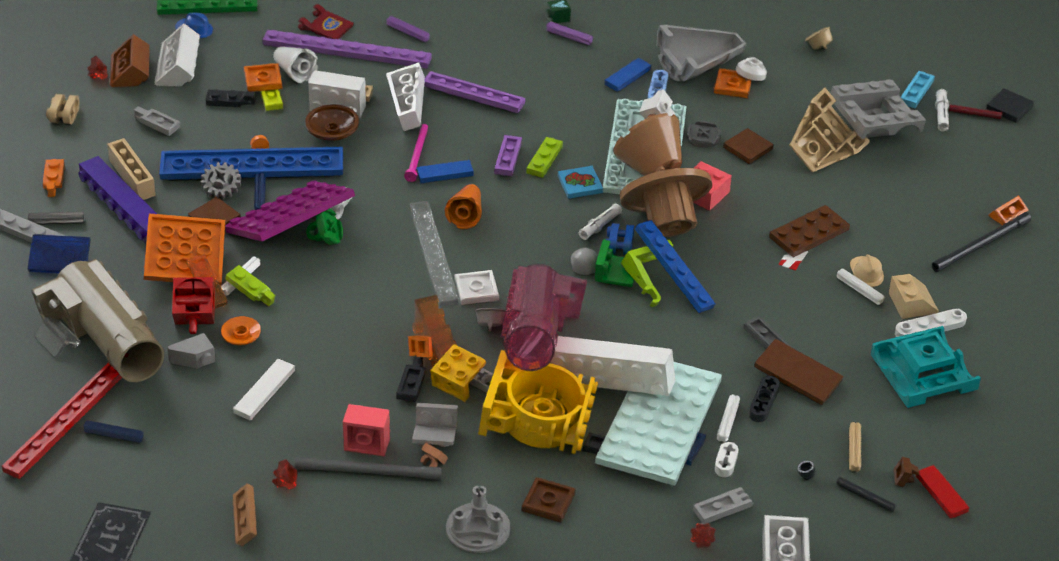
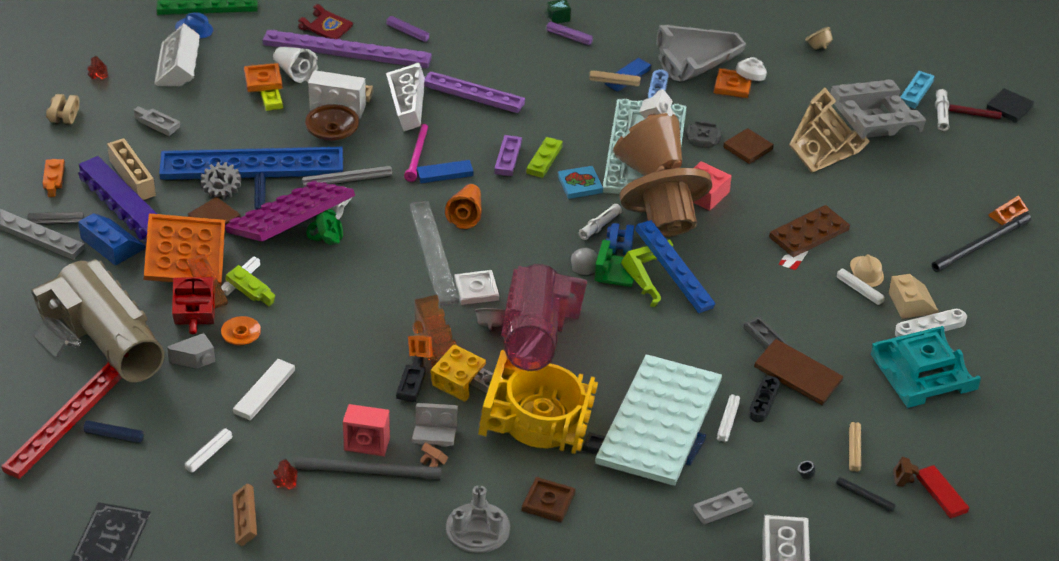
clear blue tile [27,234,91,273] -> none
dark orange slope [110,34,150,87] -> none
black hinge [205,89,255,107] -> none
orange tile [250,135,269,149] -> none
white brick [549,336,676,396] -> none
clear red plant [691,523,715,547] -> none
white beam [715,442,738,477] -> none
none -> blue slope [78,213,146,266]
none -> white axle [185,428,232,473]
none -> light grey axle [302,166,392,187]
none -> tan axle [589,70,640,87]

